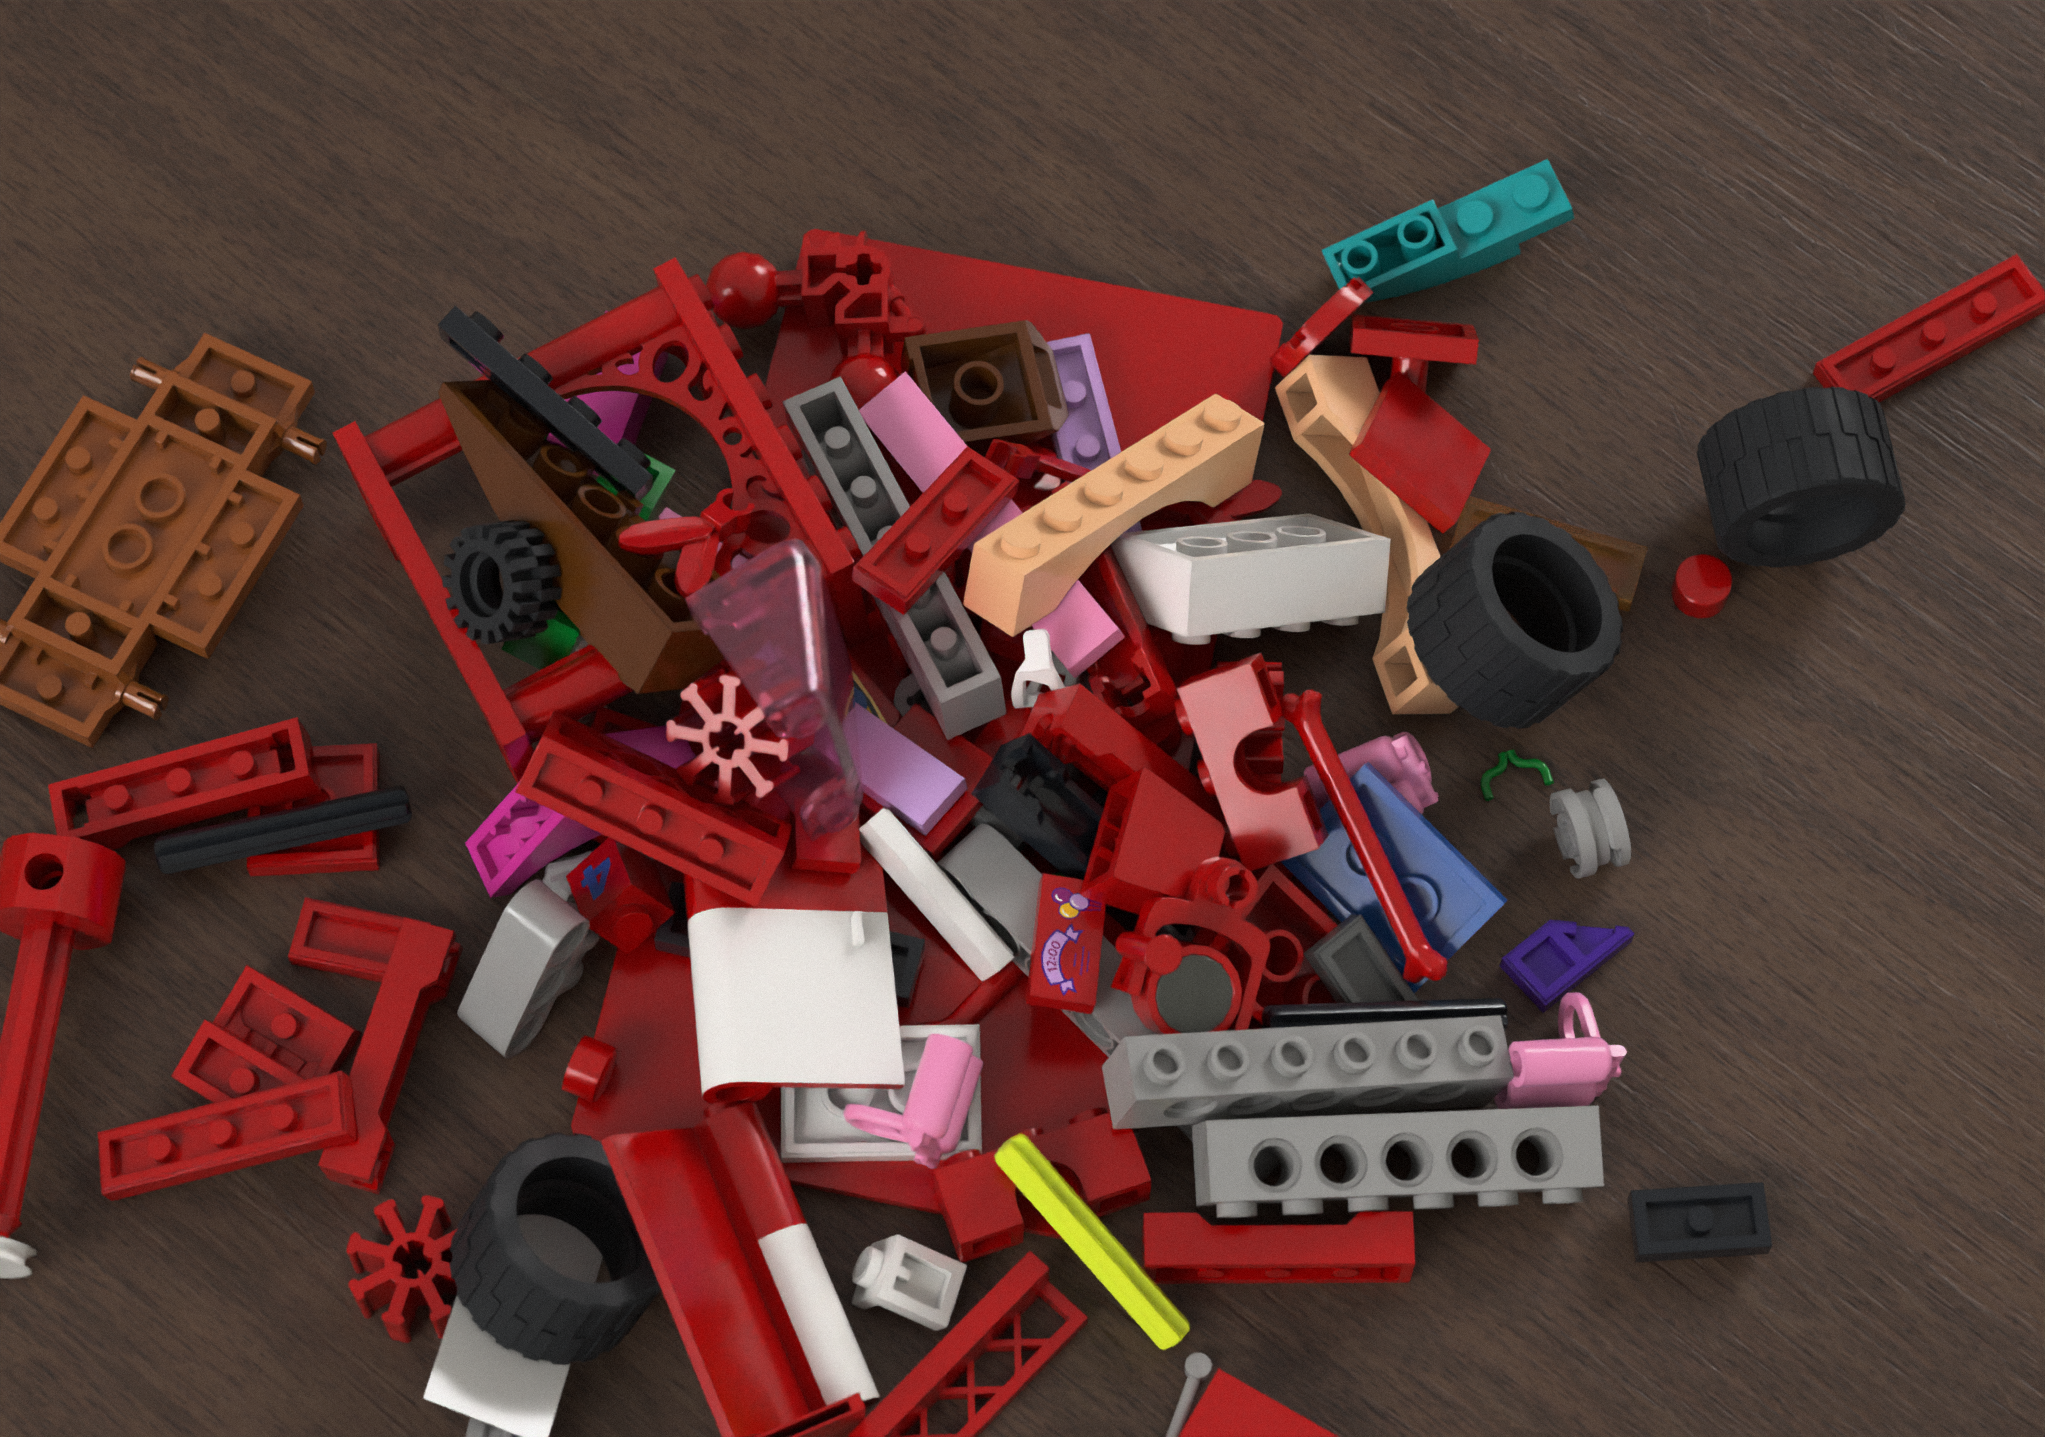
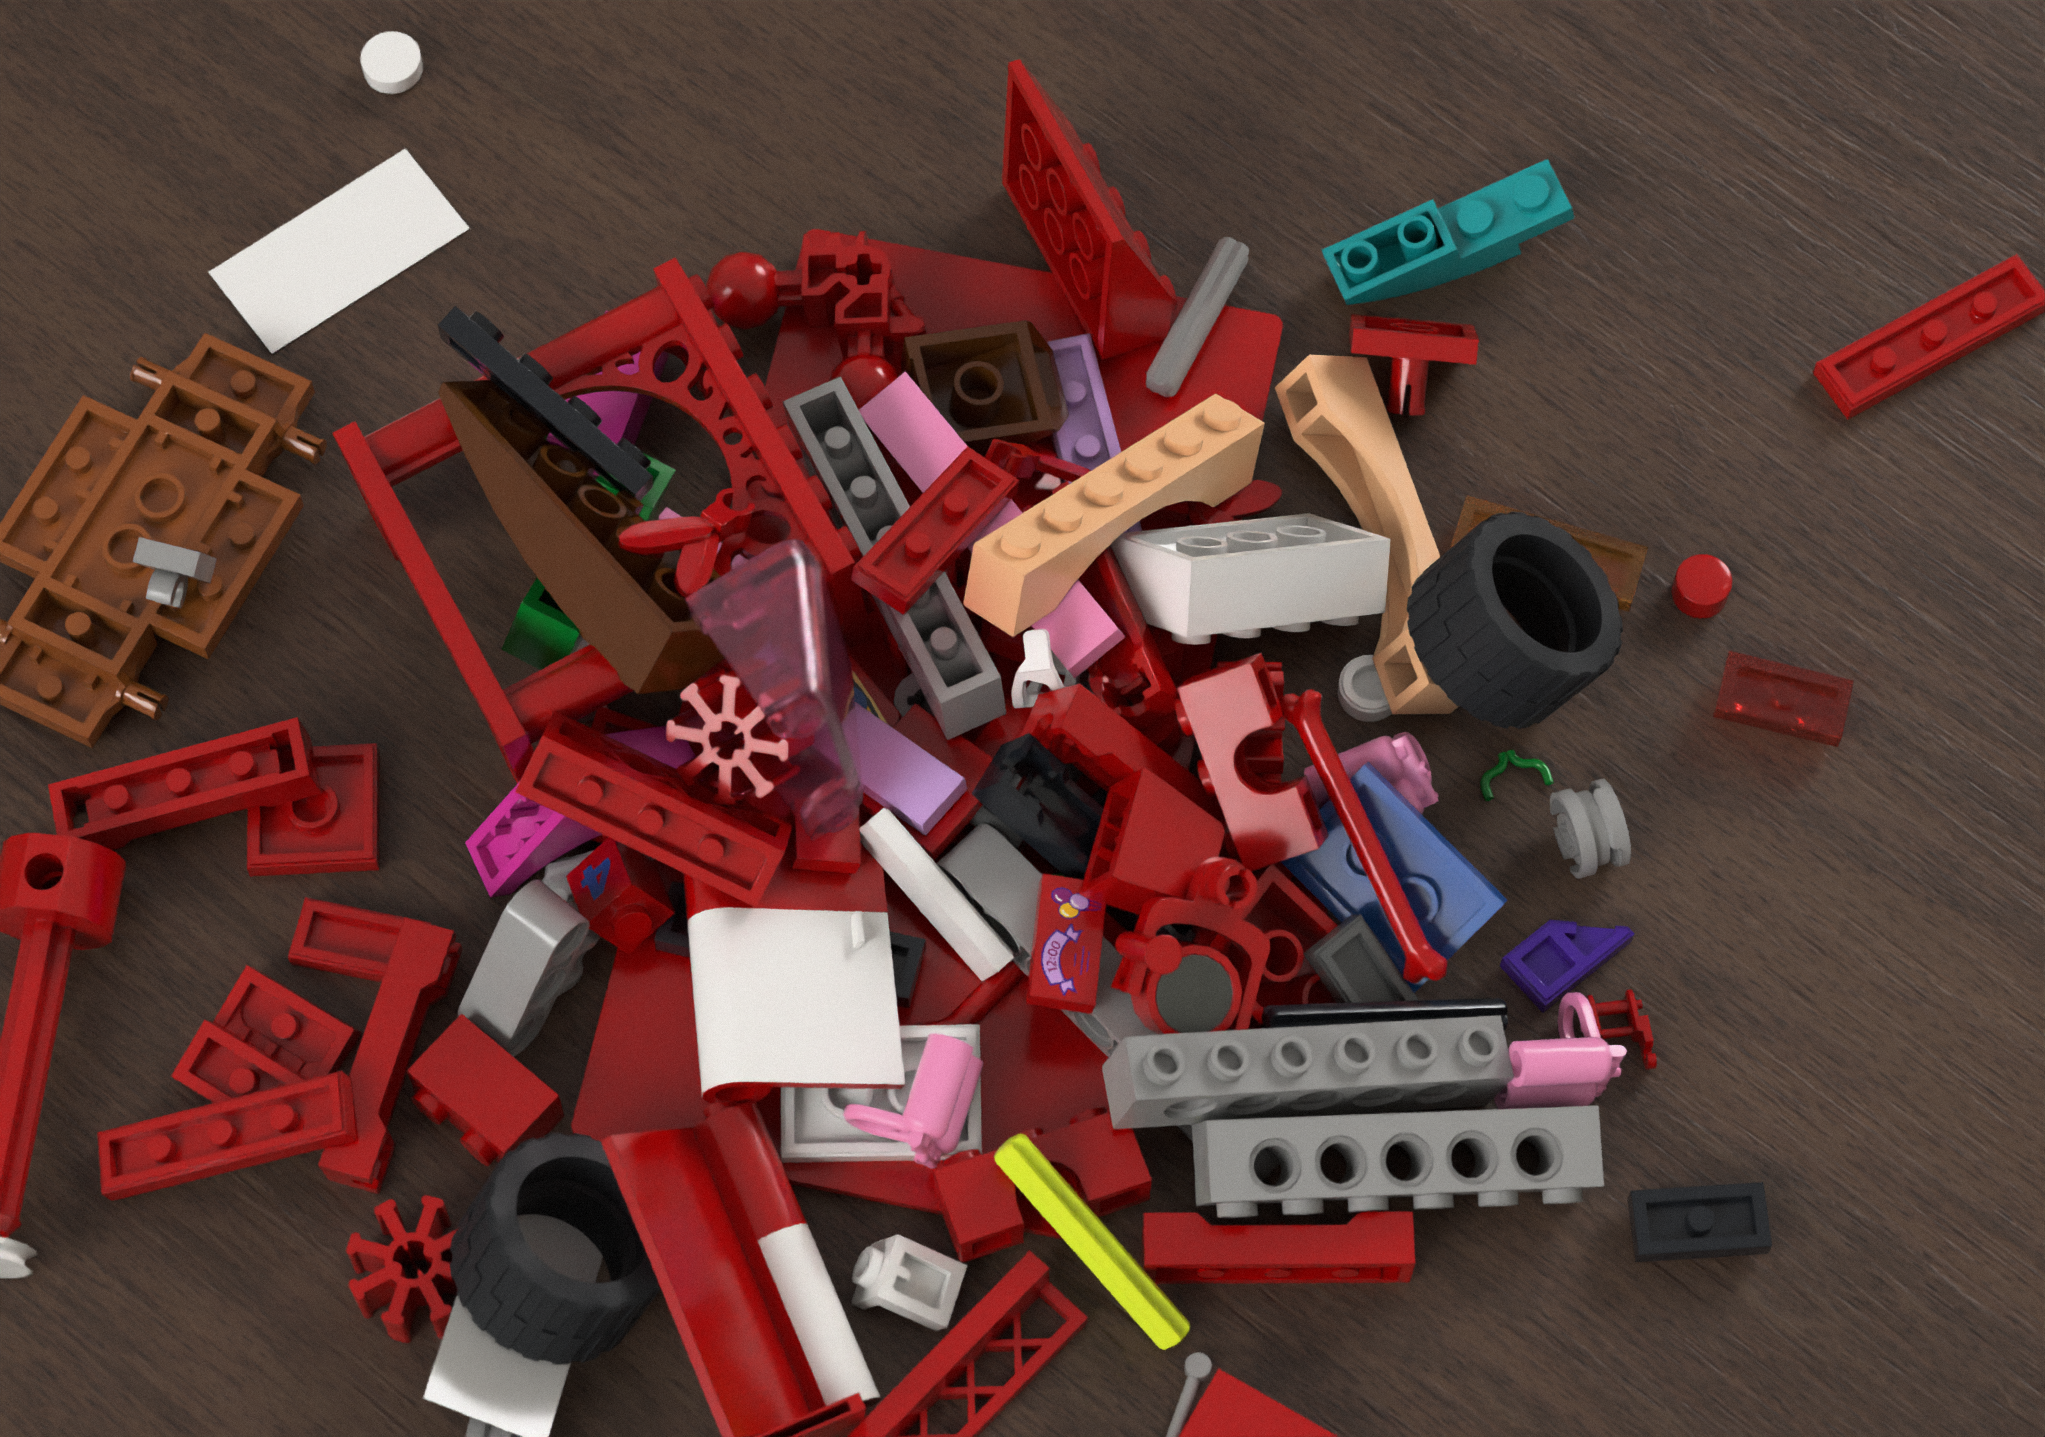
black axle [154,785,412,874] -> none
black tyre [442,520,562,644] -> none
red piece [562,1035,617,1103] -> none
red tile [1269,277,1374,378] -> none
red tile [1349,371,1491,534] -> none
black tyre [1697,387,1906,568] -> none
none -> light grey tile [133,537,217,608]
none -> white sticker [209,149,470,354]
none -> white tile [361,32,423,94]
none -> red brick [407,1013,565,1166]
none -> red slope [1002,59,1177,360]
none -> light grey axle [1146,237,1249,397]
none -> white tile [1337,655,1392,722]
none -> red piece [1582,989,1657,1070]
none -> clear red plate [1713,651,1854,747]

